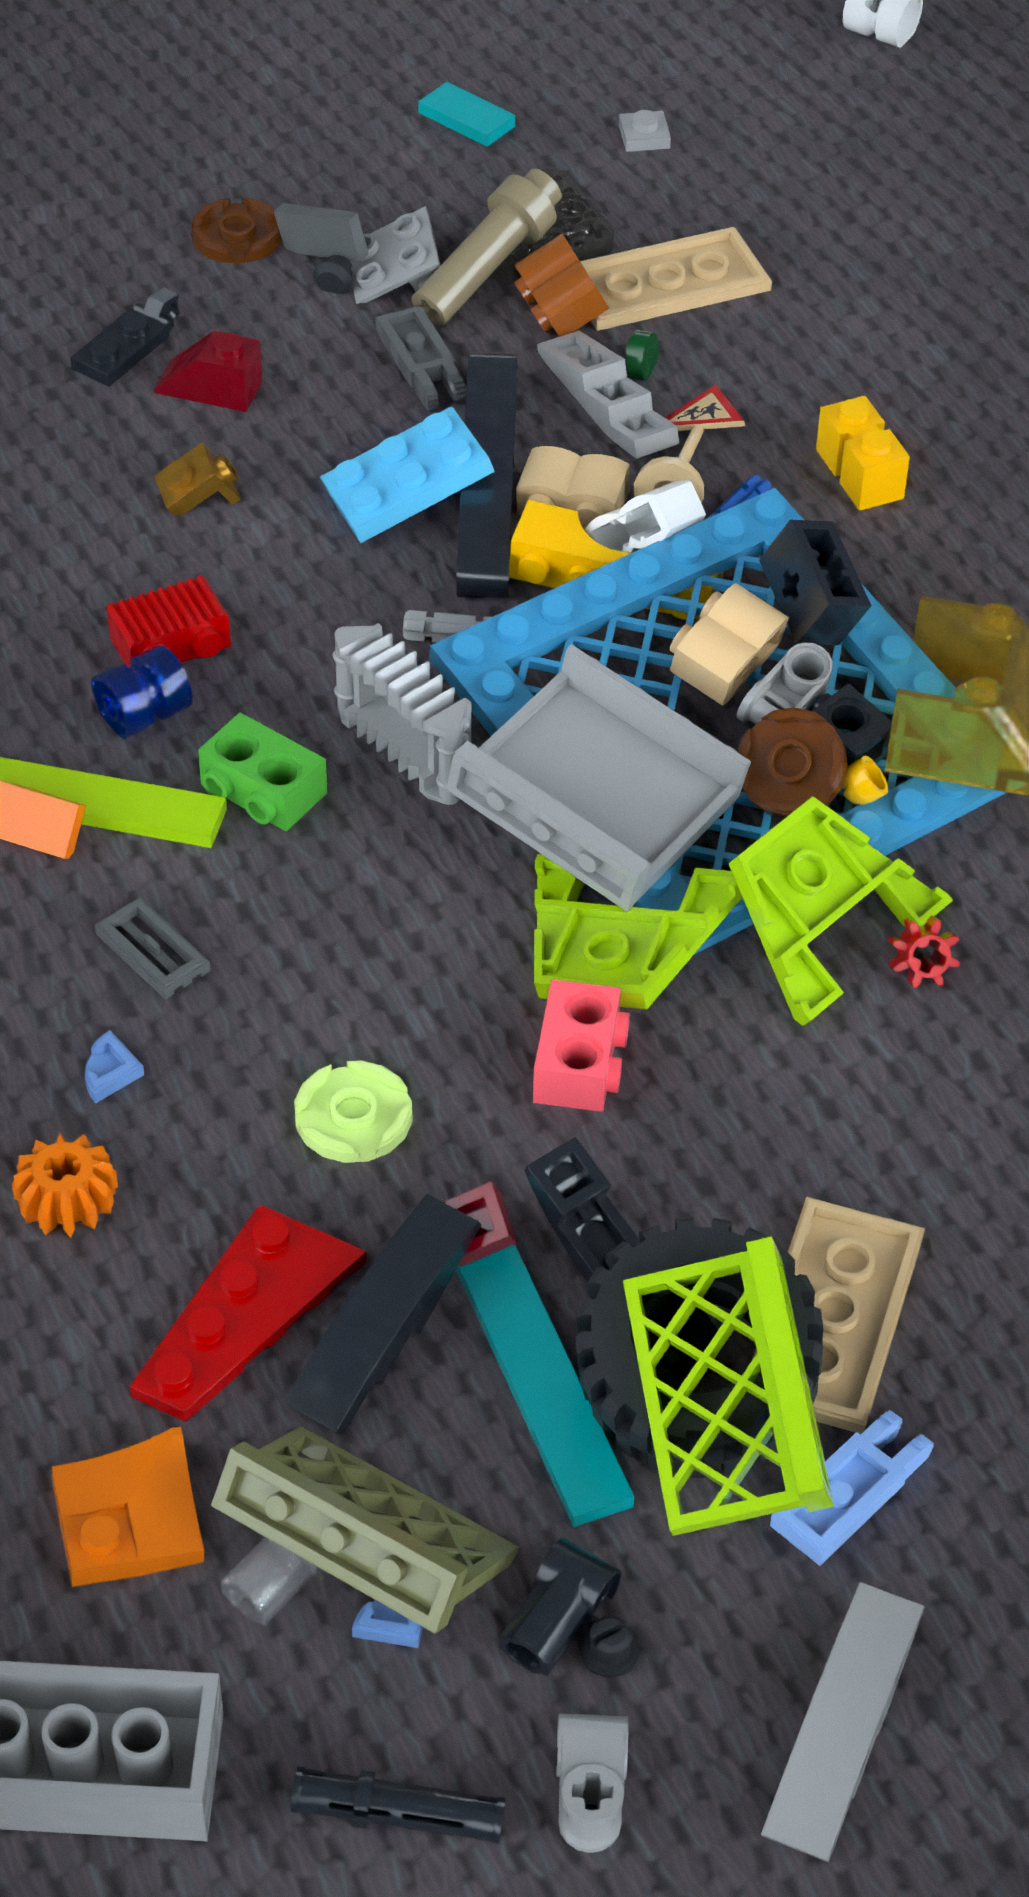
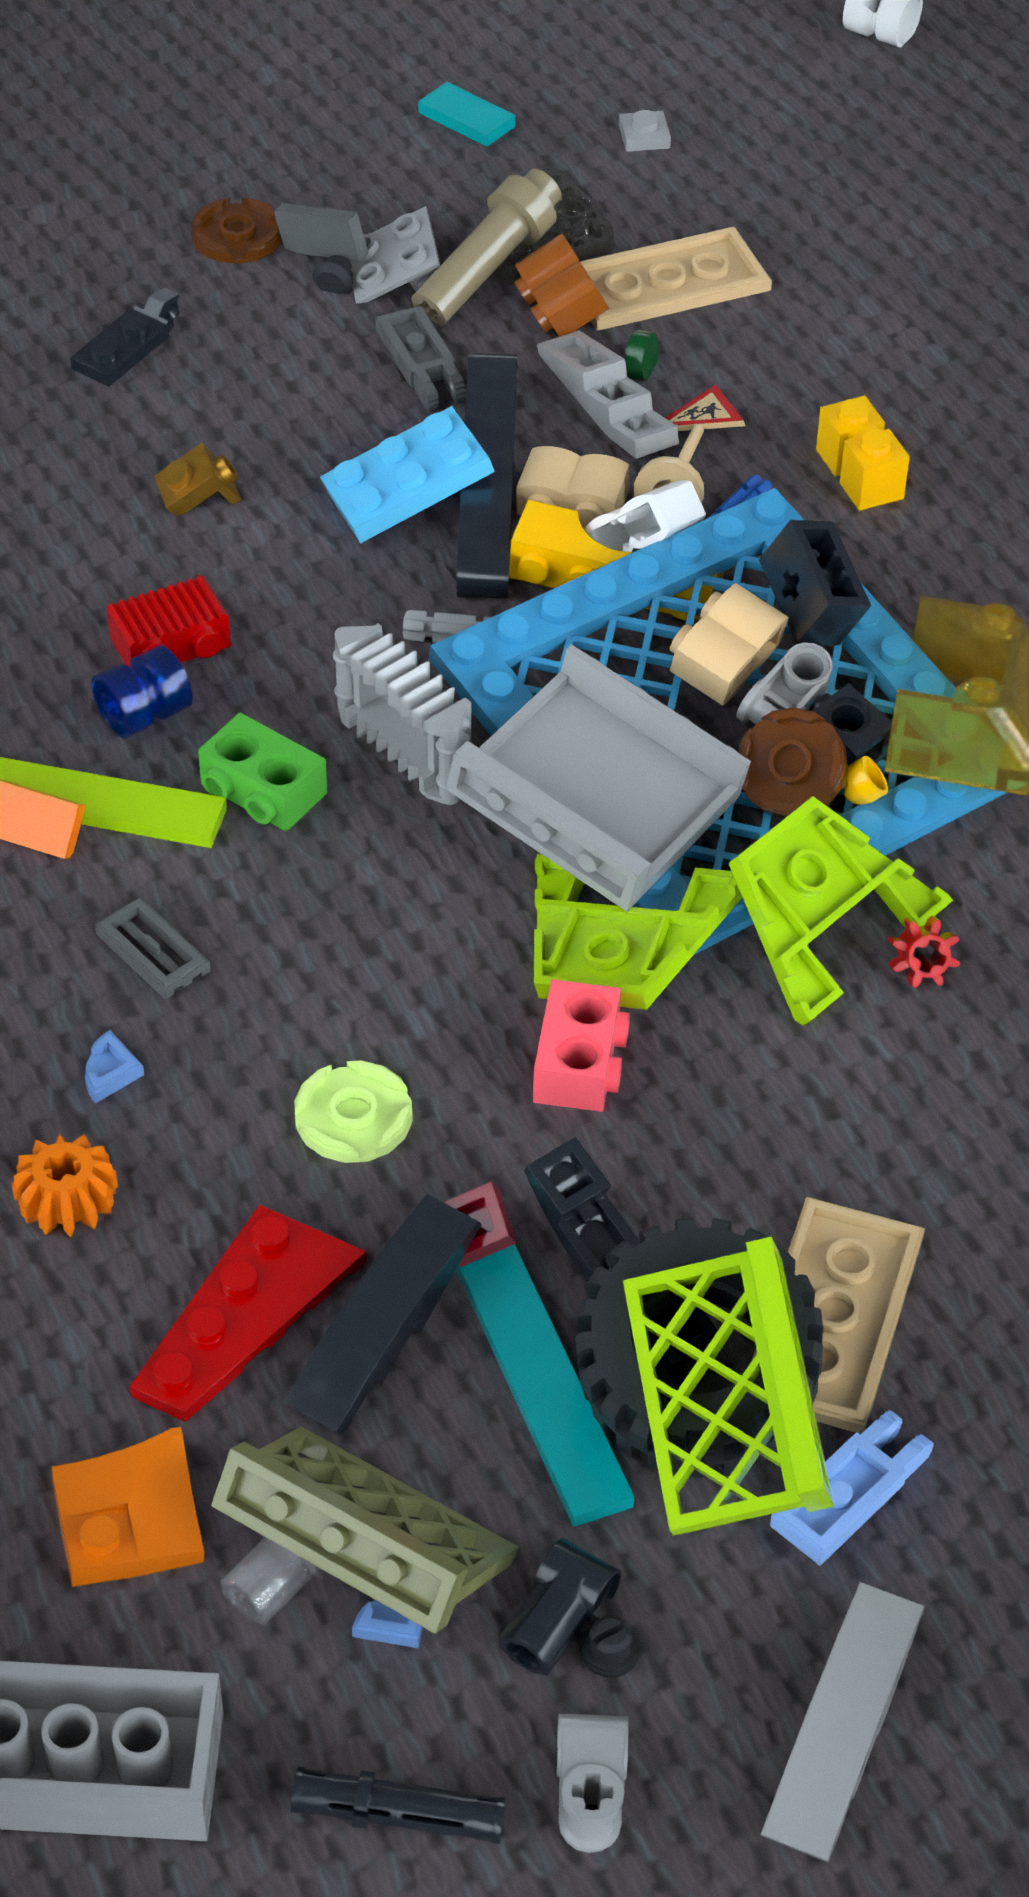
dark red slope [154,330,262,412] -> none

